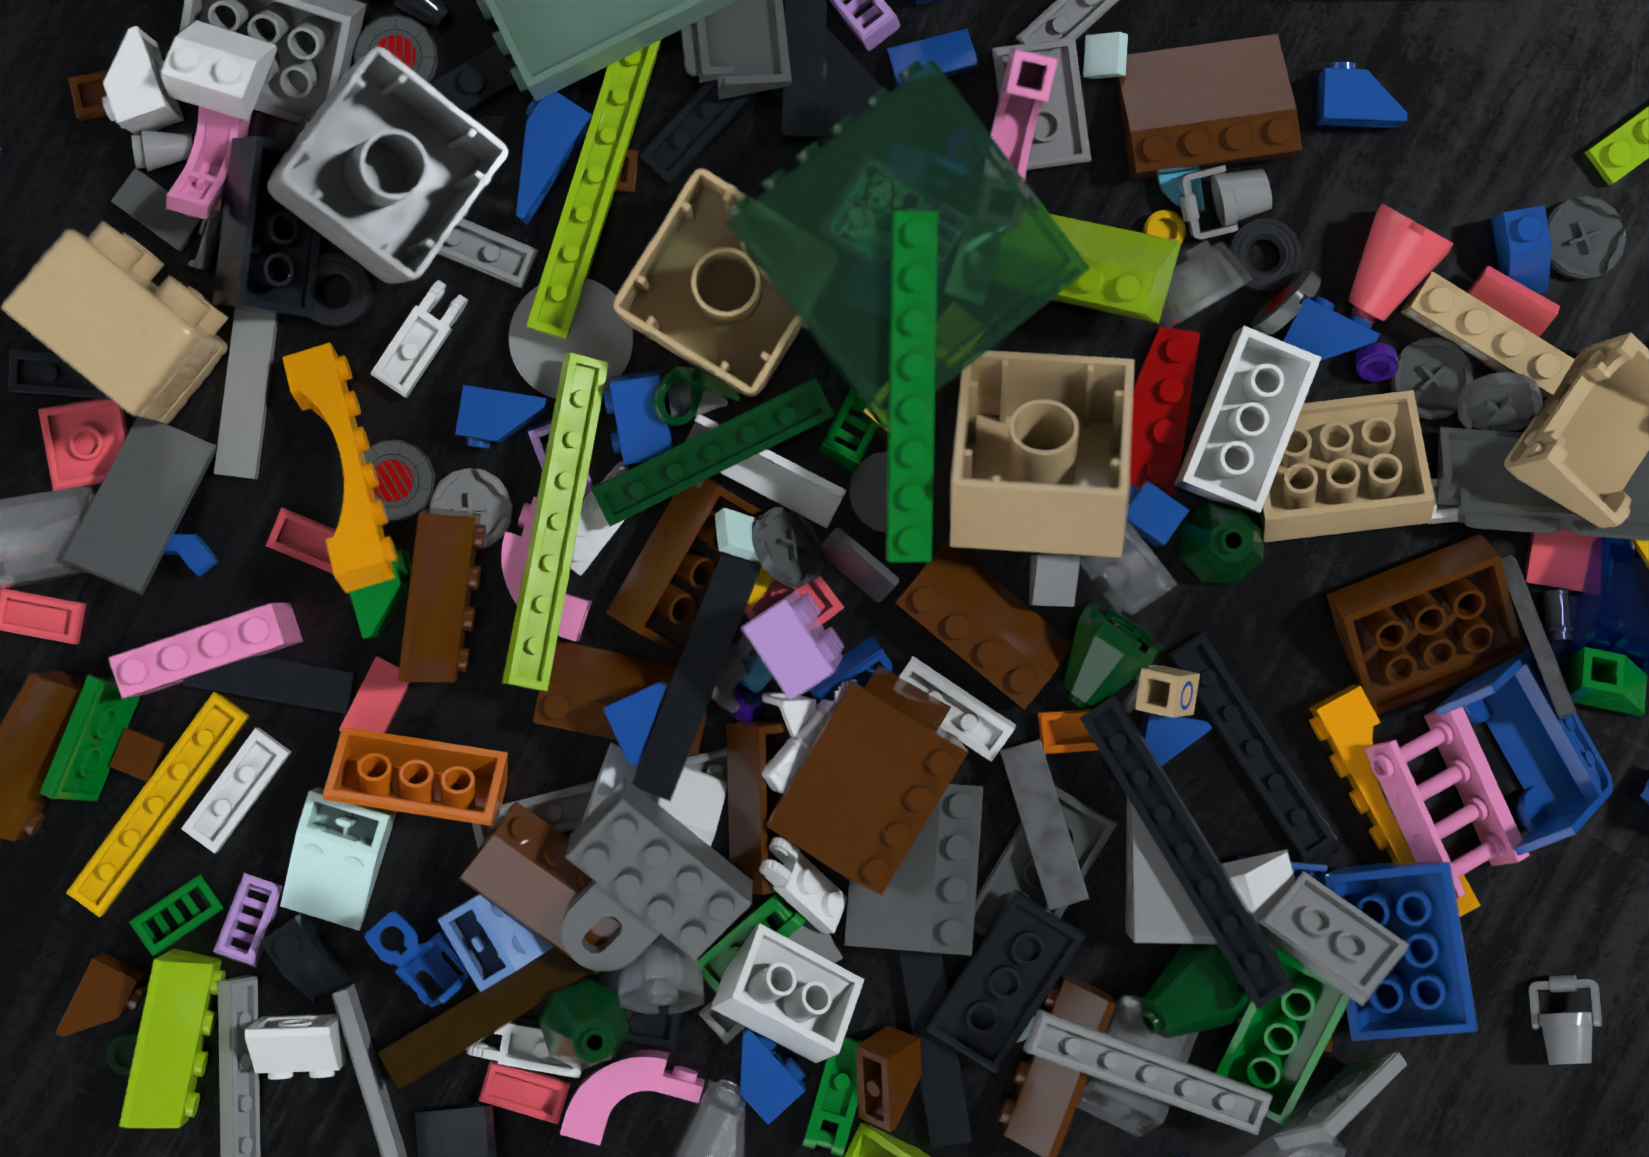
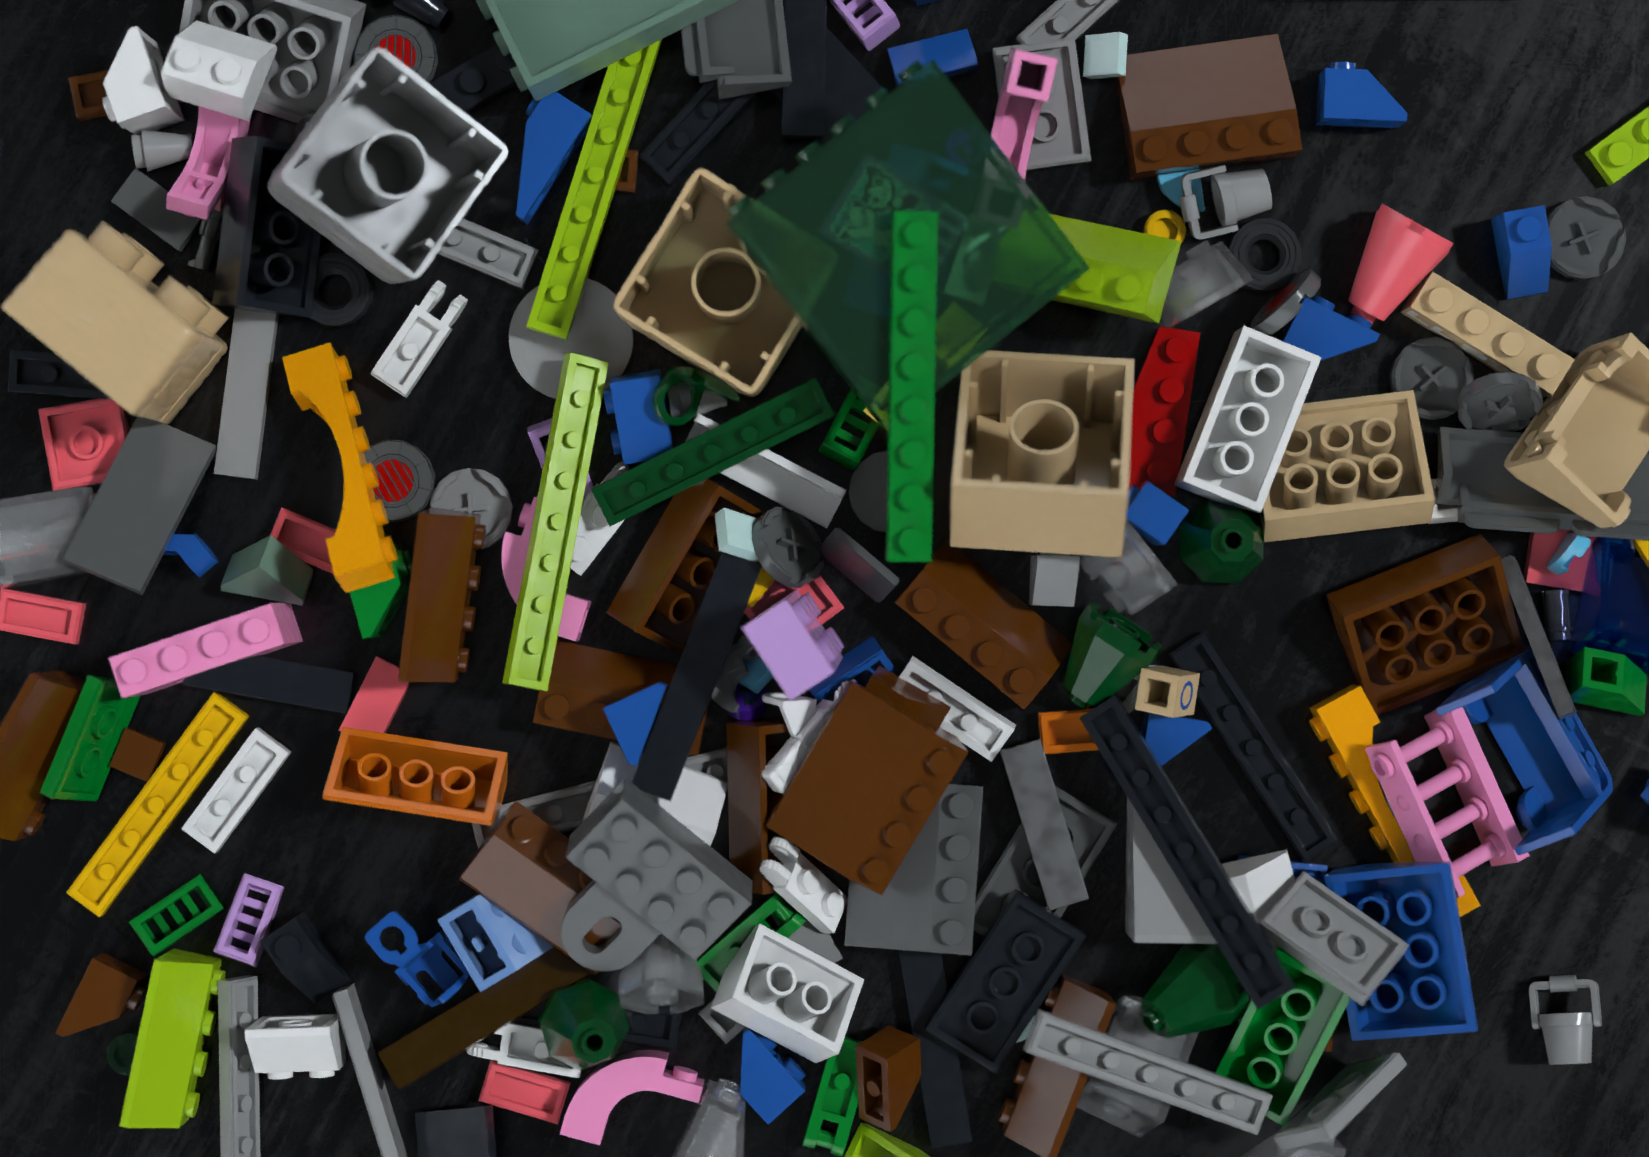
light aqua slope [280,787,397,931] -> none
blue slope [455,385,550,449] -> none
dark purple tile [1355,343,1398,382] -> none
coral tile [1467,266,1560,337] -> none
none -> sand green slope [220,535,314,606]
none -> medium azure tile [1545,532,1591,575]

